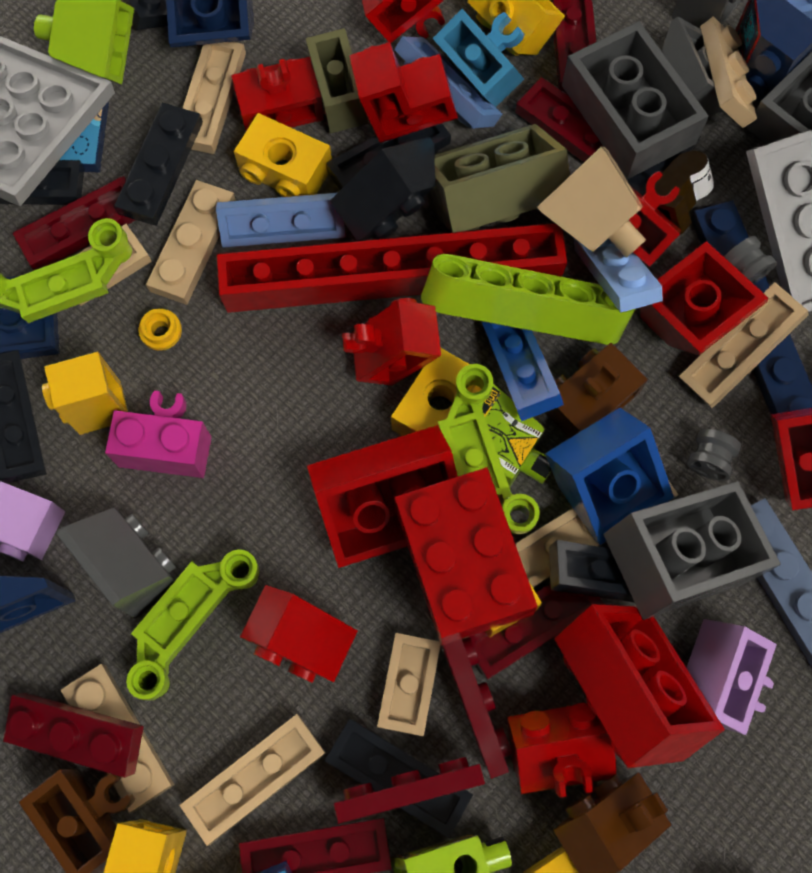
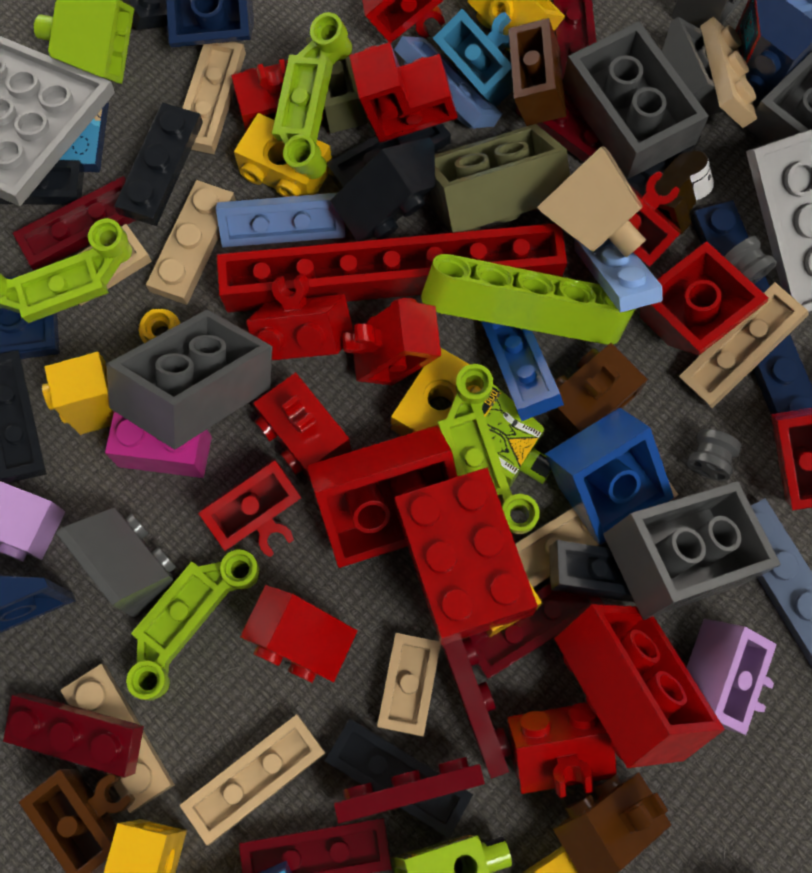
none -> dark grey brick [106,310,272,450]
none -> red brick [198,458,302,557]
none -> red brick [246,274,354,360]
none -> red brick [253,372,352,482]
none -> lime plate [272,12,352,179]
none -> reddish brown brick [508,18,566,126]

